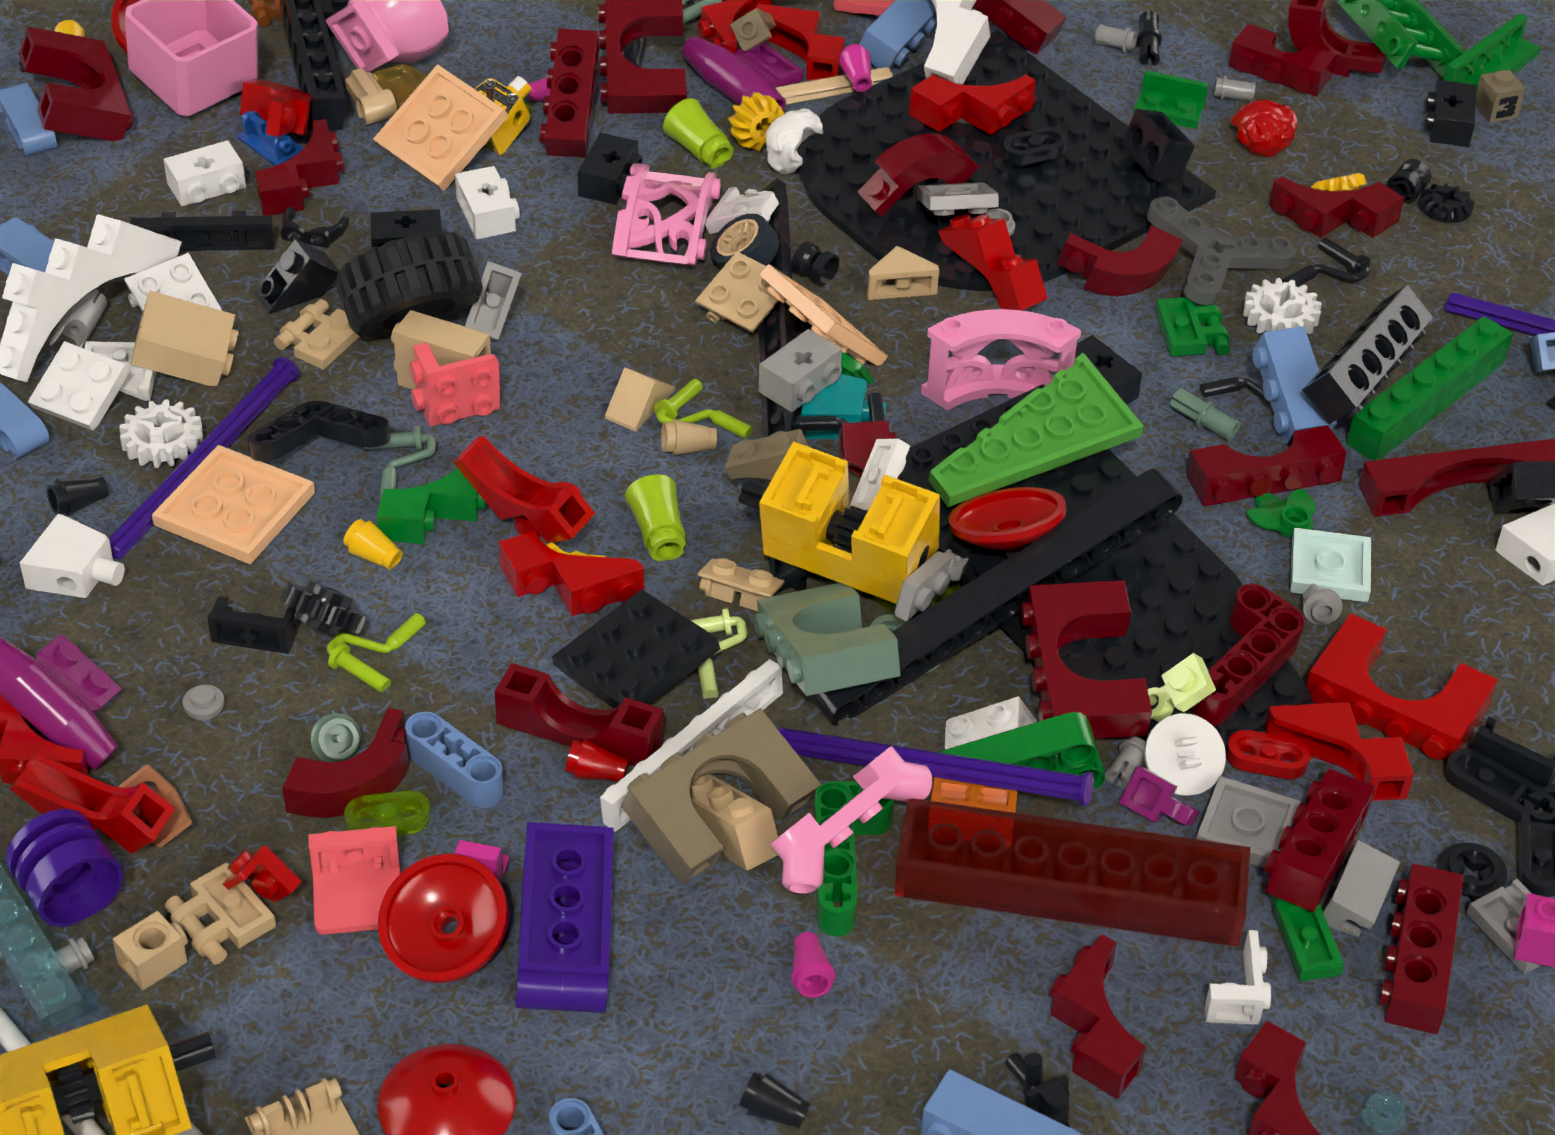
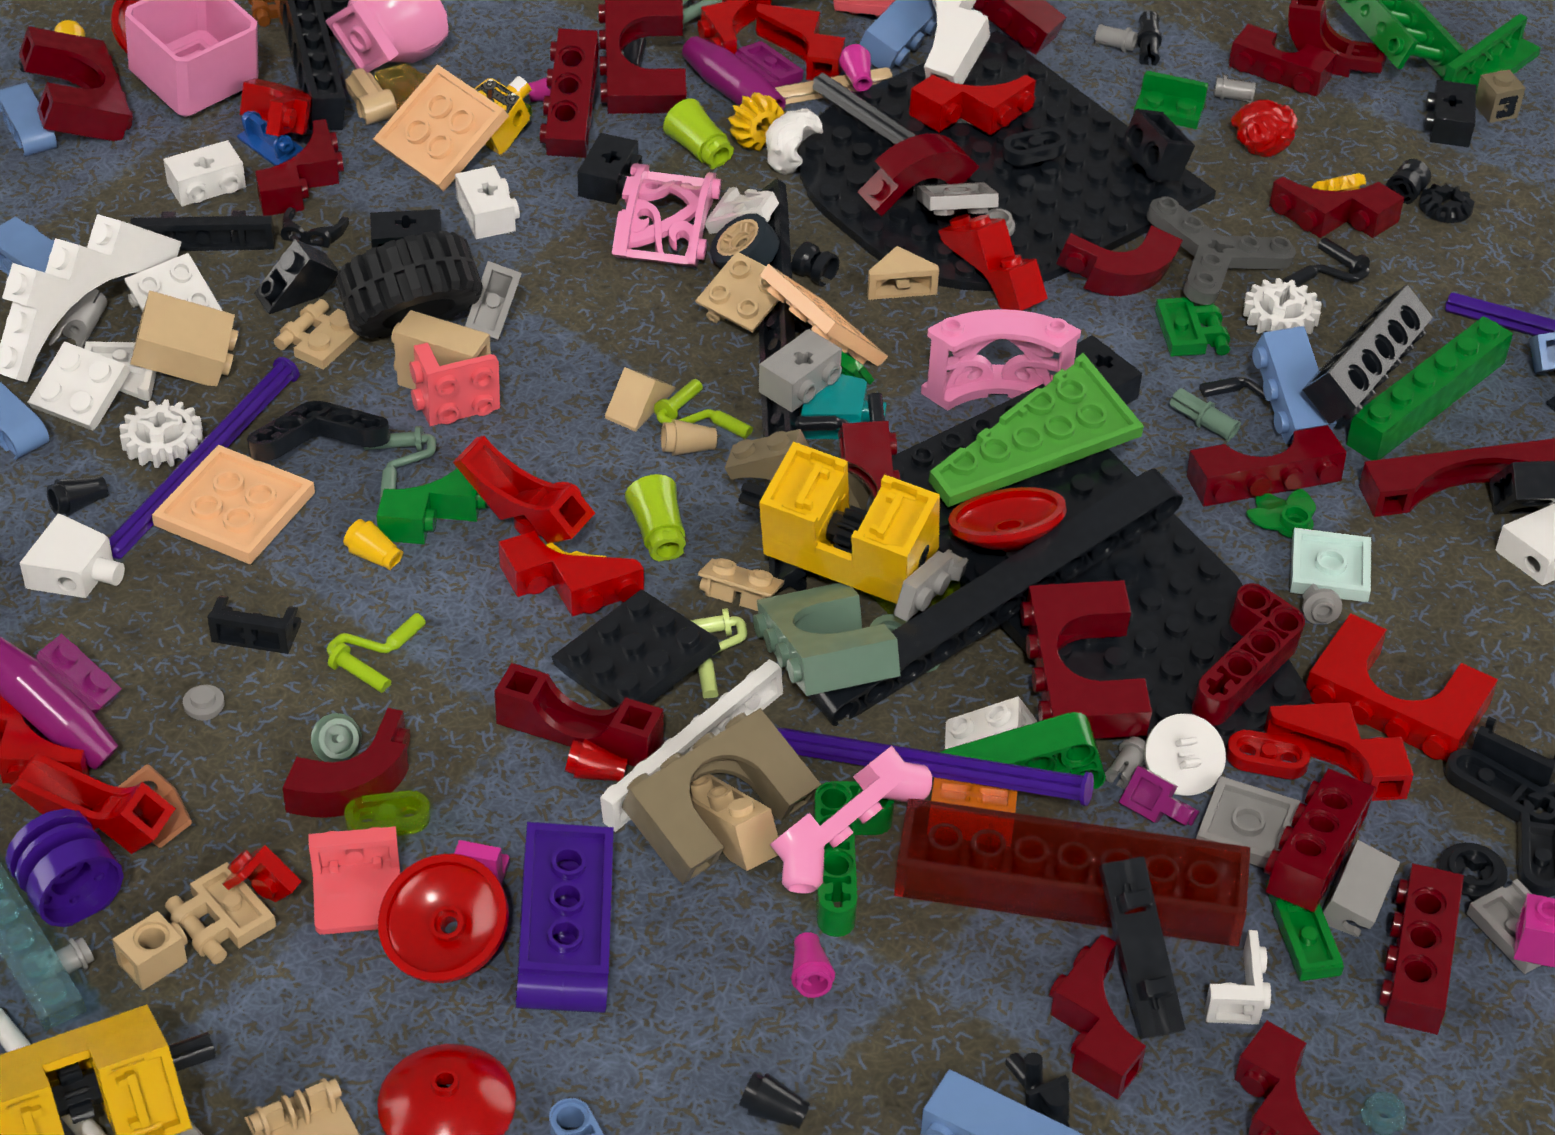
black gear [280,580,367,636] -> none
medium blue beam [405,712,504,808] -> none
dark tan bracket [730,8,776,52] -> none
white plate [848,439,910,511] -> none
yellowish green plate [1148,653,1216,722] -> none
none -> black axle [812,73,916,144]
none -> black hinge [1098,856,1186,1040]

